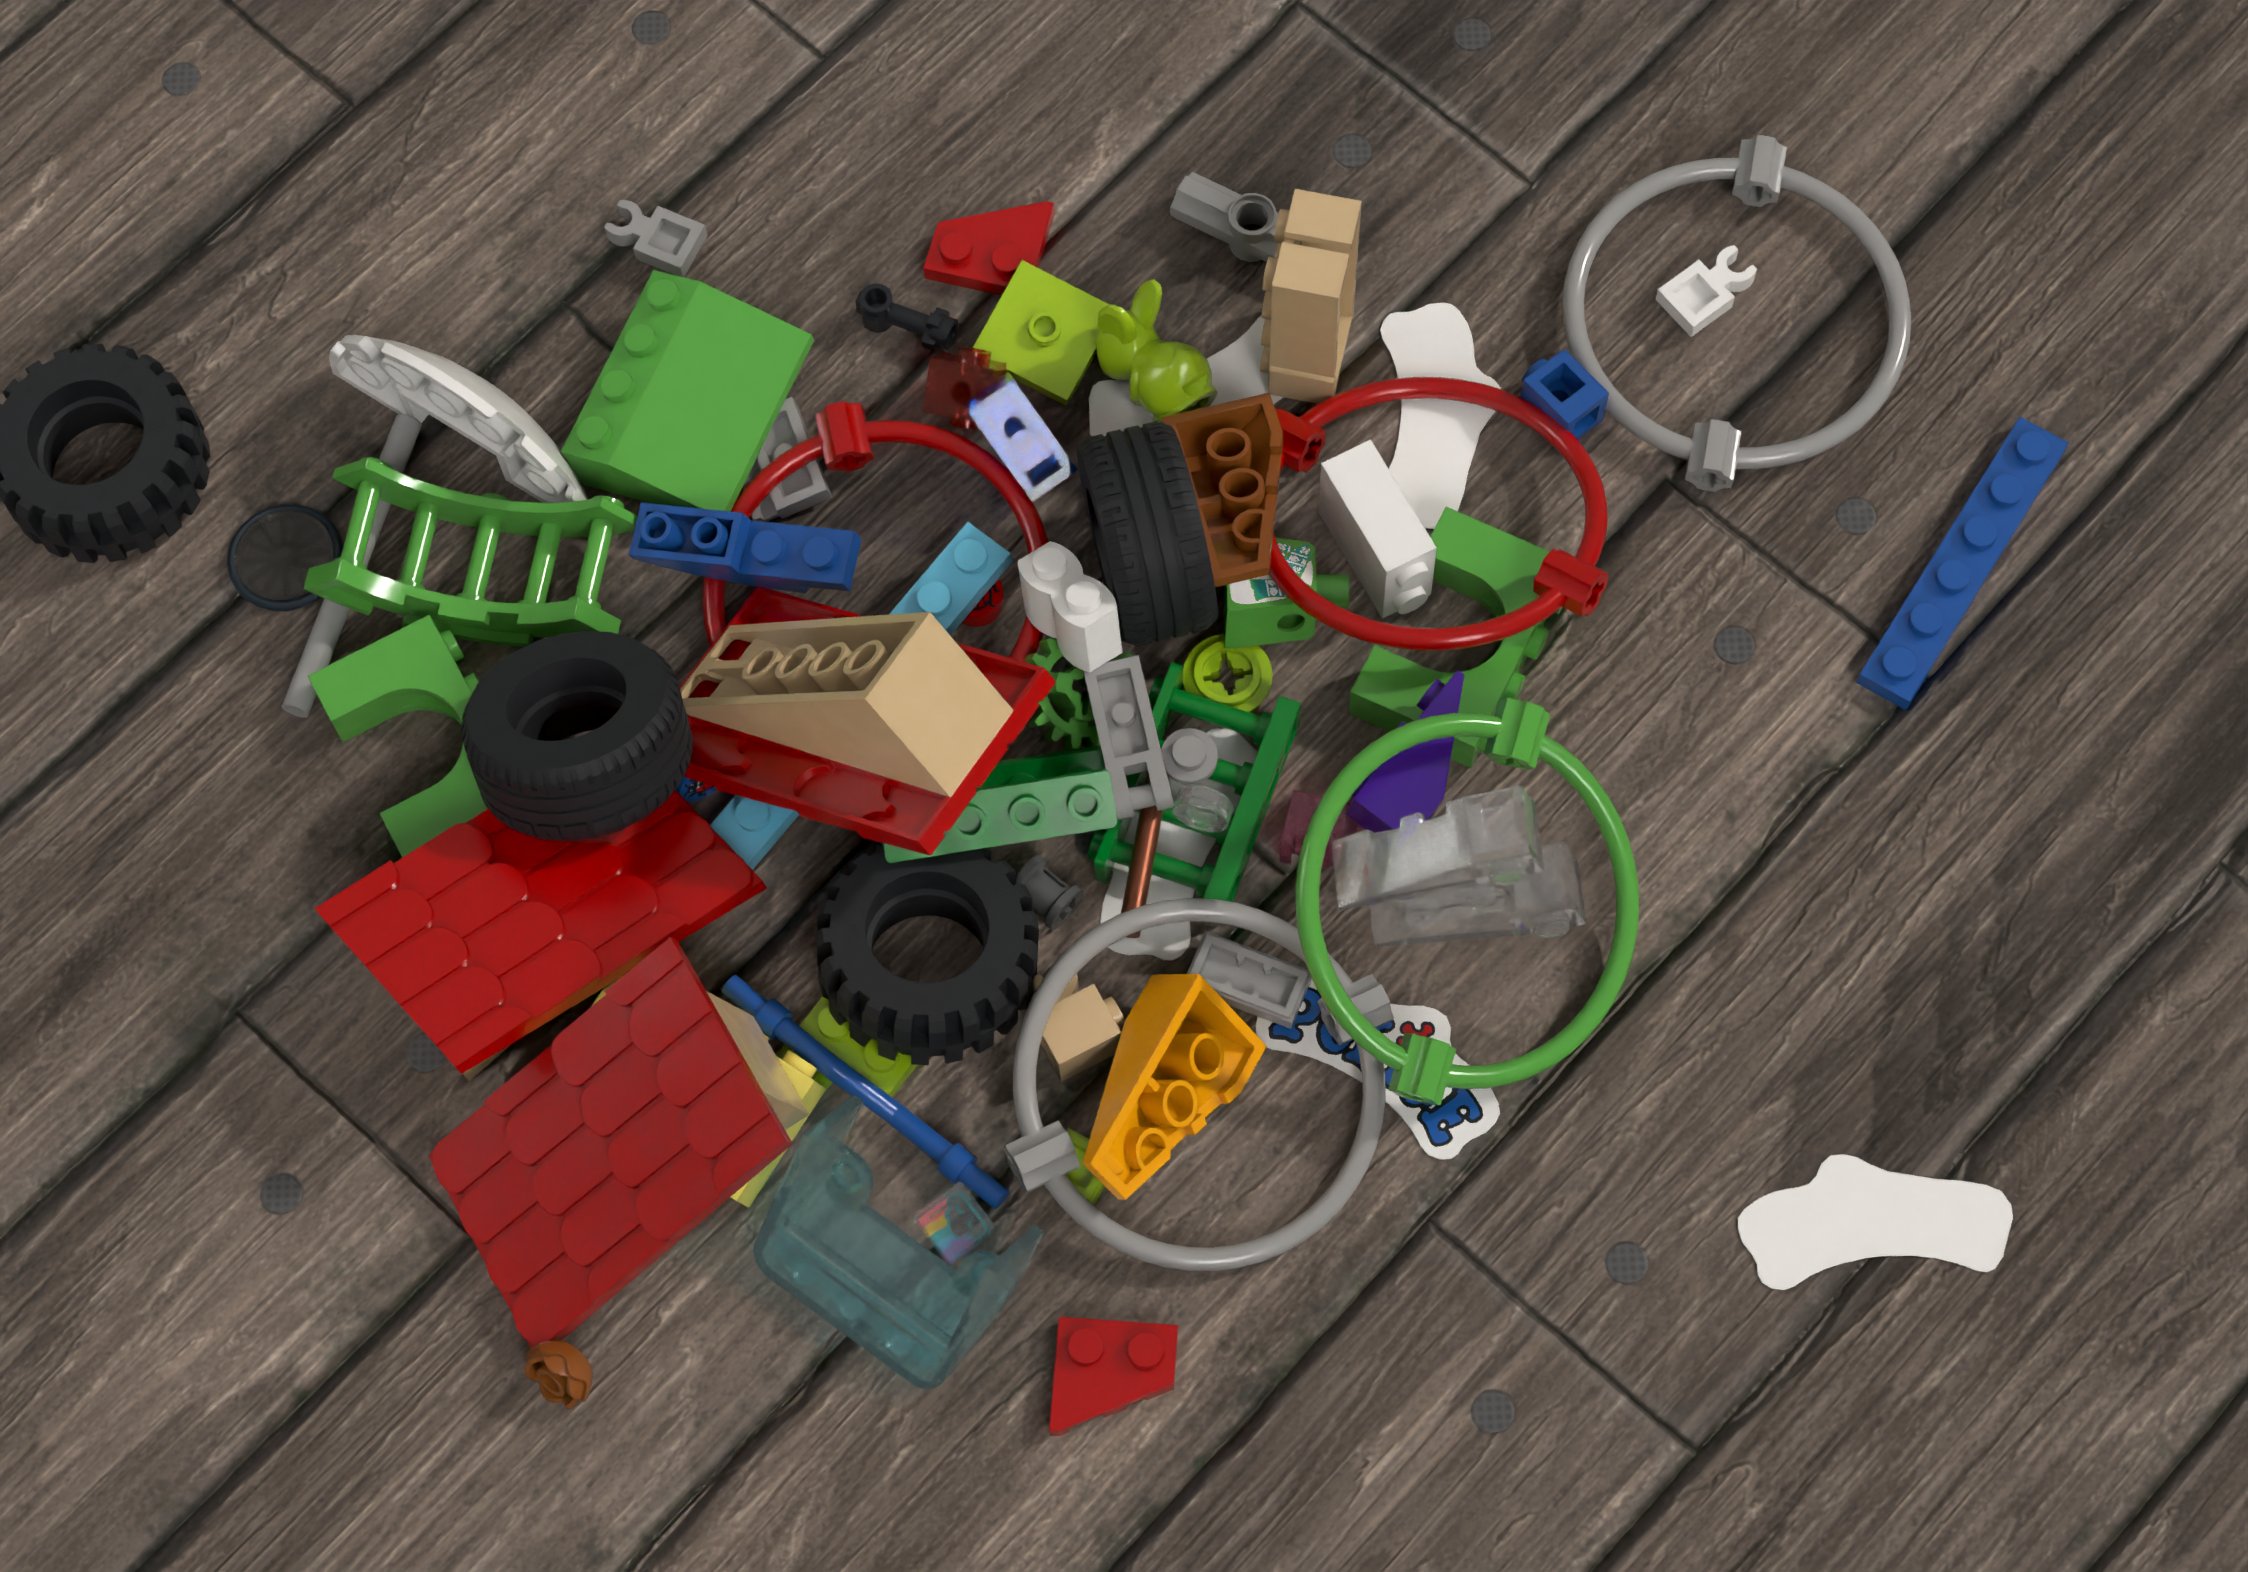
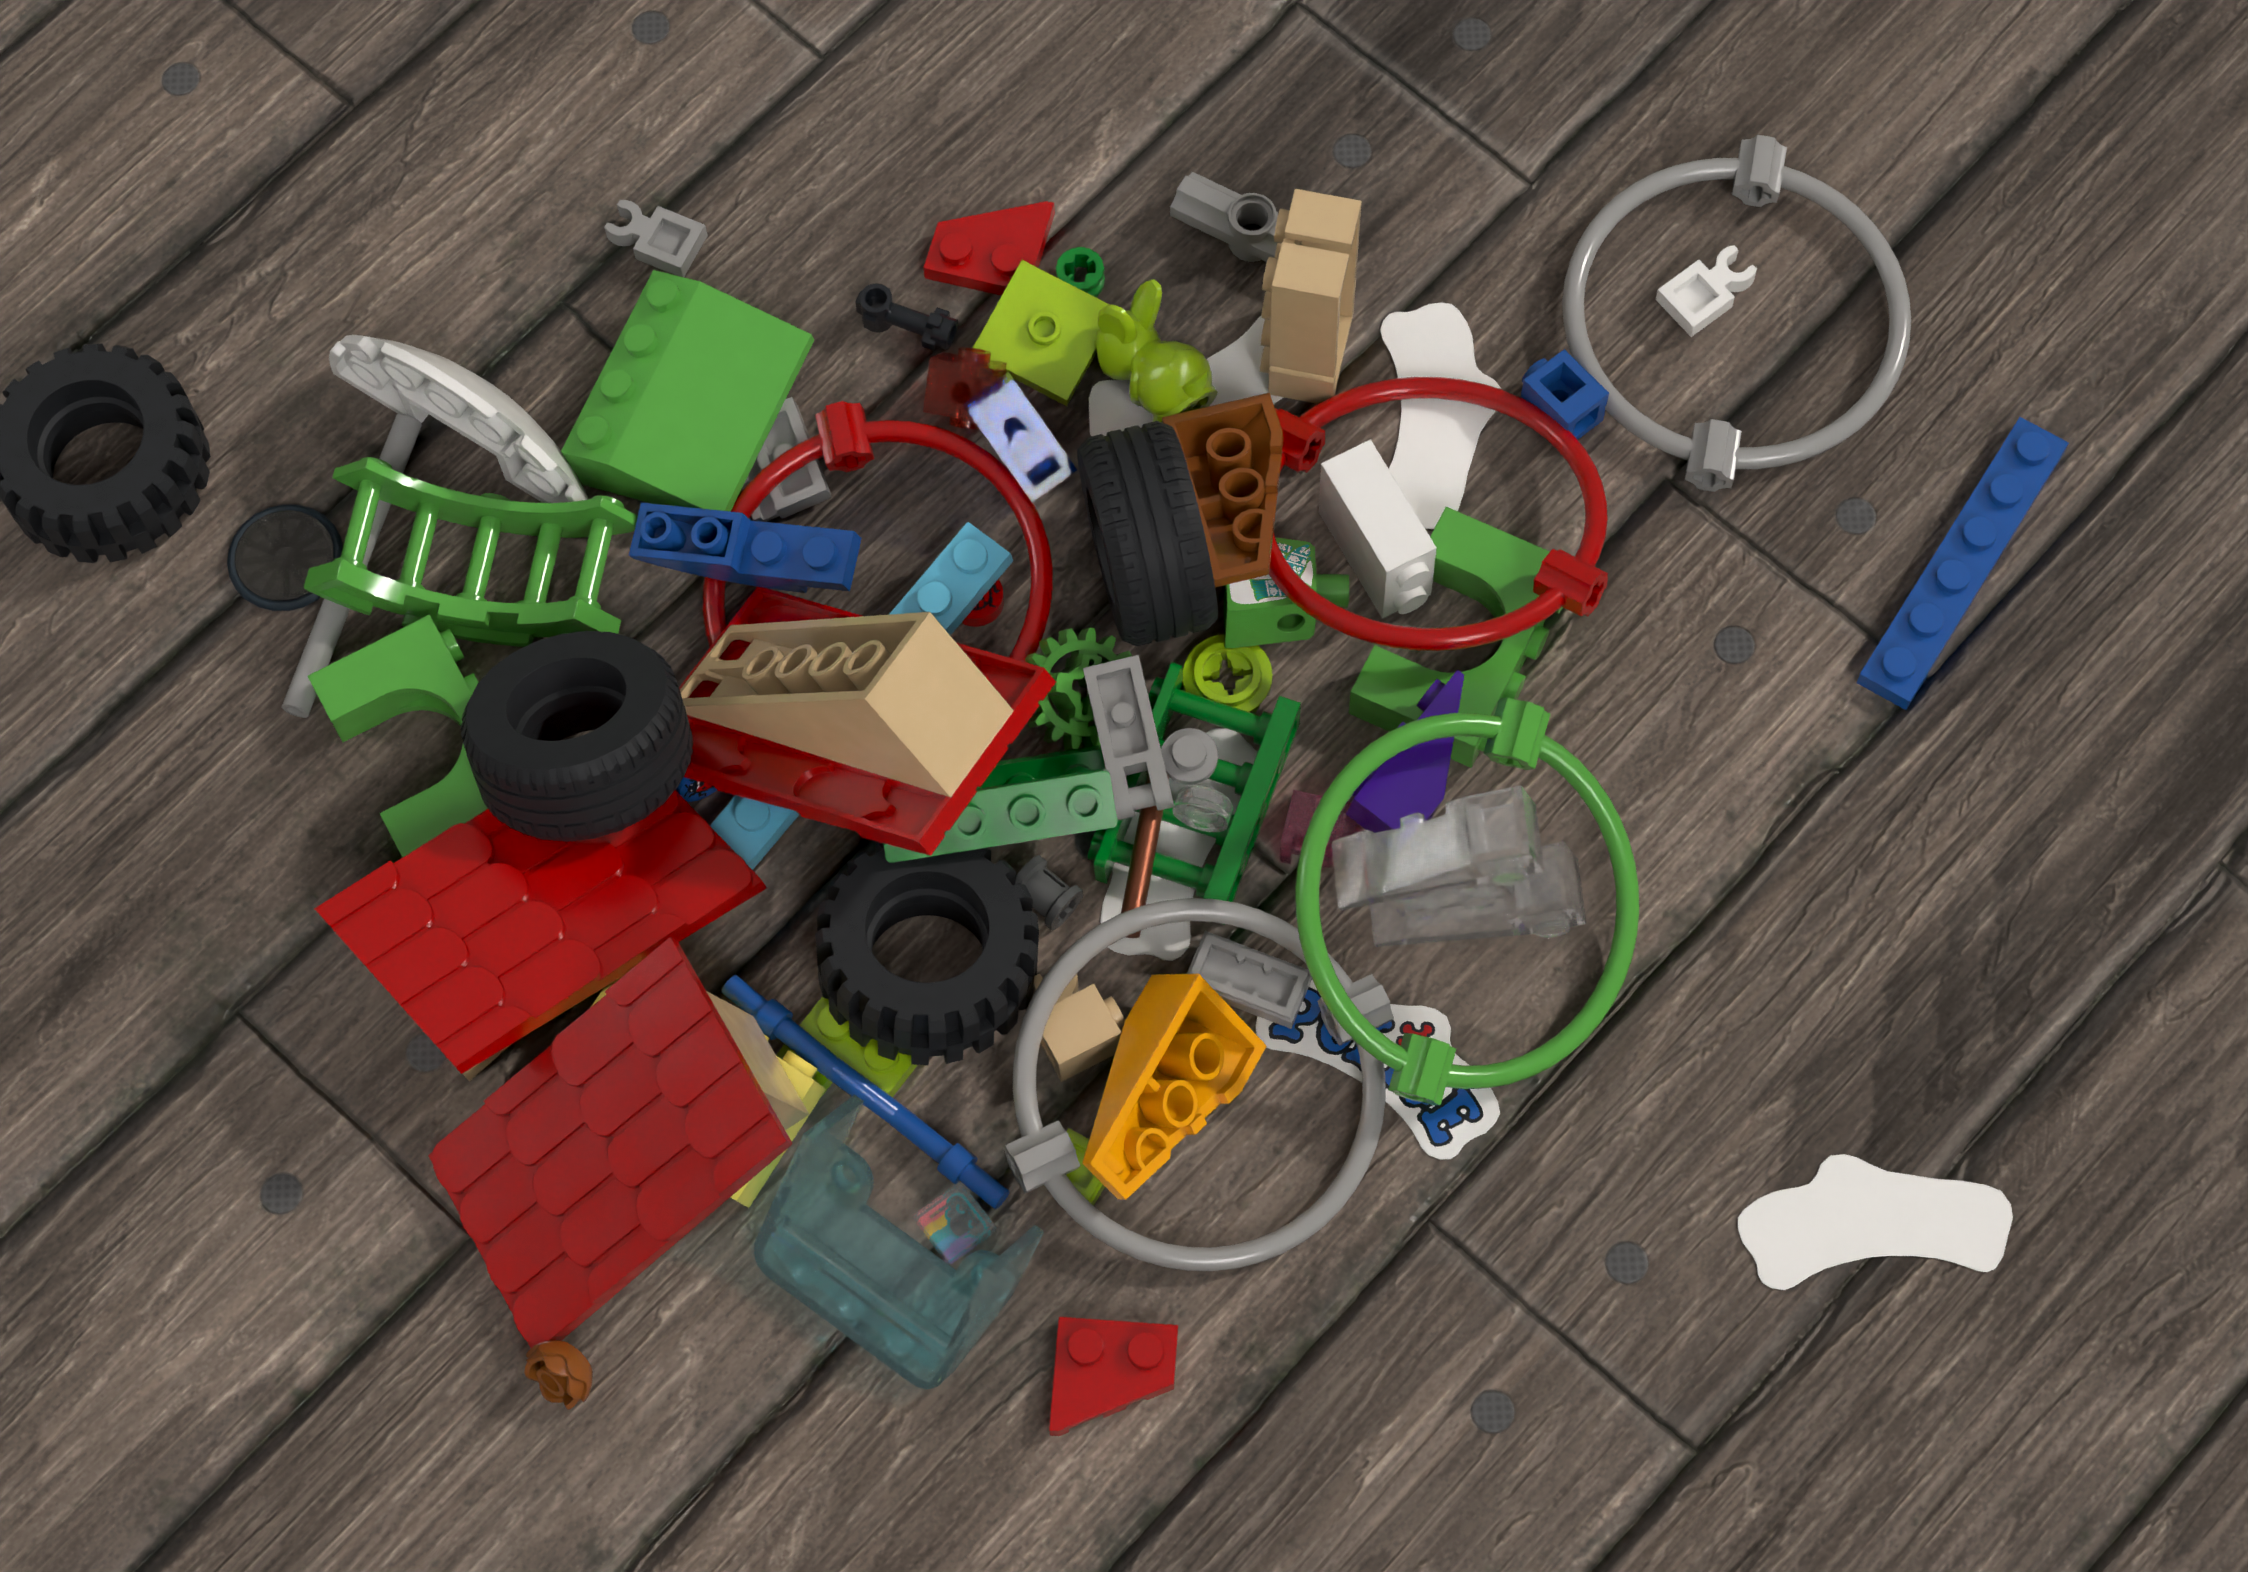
white brick [1018,541,1122,672] -> none
none -> green bush [1056,247,1105,297]

